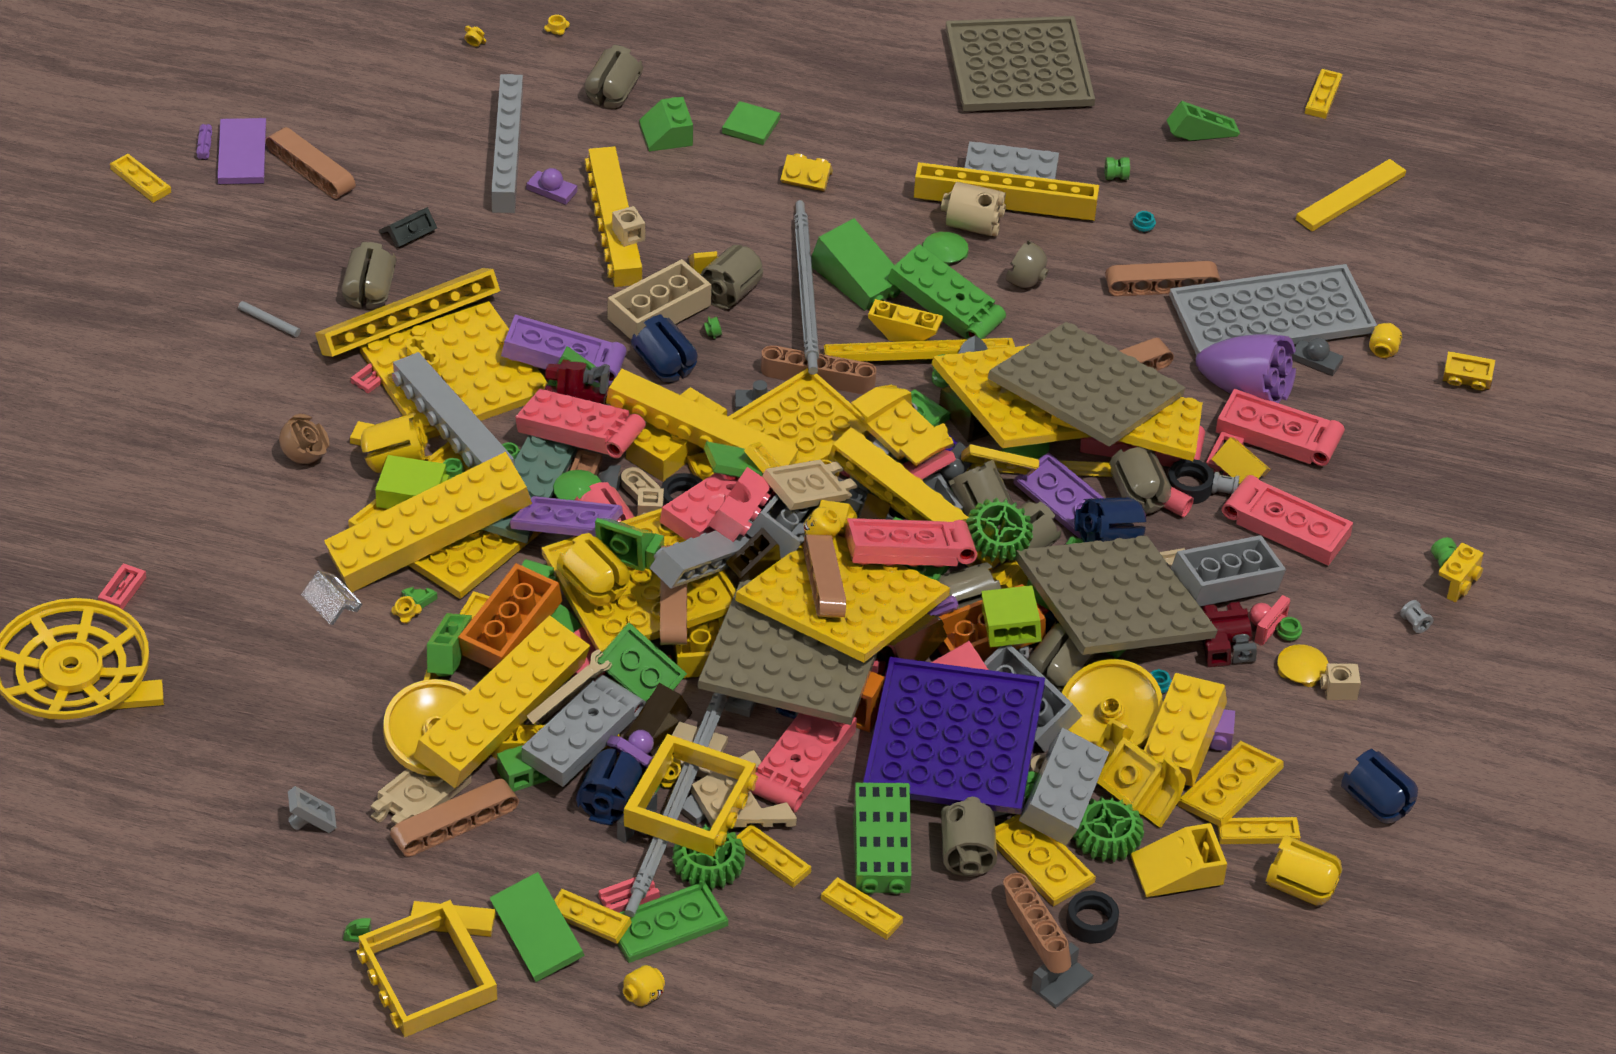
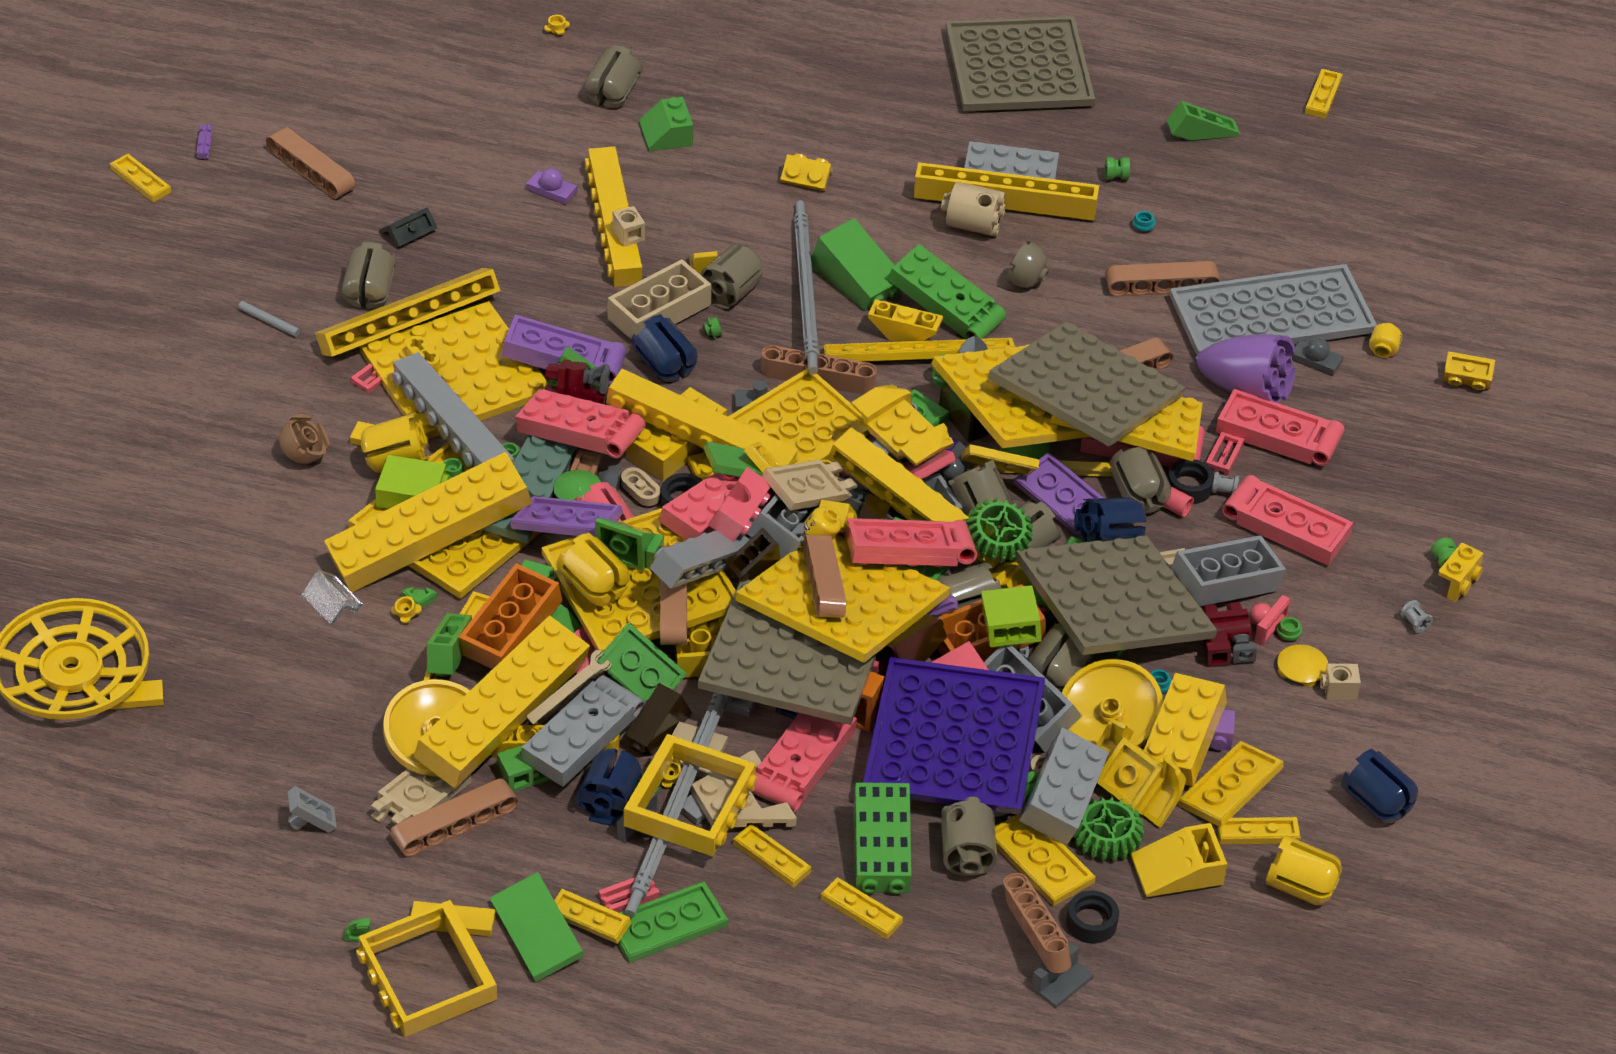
coral tile [98,563,146,610] -> none
medium lavender tile [218,118,266,184] -> none
yellow plate [464,26,487,47] -> none
light grey brick [492,74,523,213] -> none
medium lavender tile [607,730,654,771] -> none
yellow head [623,965,665,1007] -> none
tan brick [637,488,664,516] -> none
bright green gear [672,823,745,891] -> none
bright green tile [722,101,781,145] -> none
bright green dish [923,232,968,266] -> none
yellow panel [1211,437,1271,484] -> none
yellow tile [1296,159,1406,231] -> none

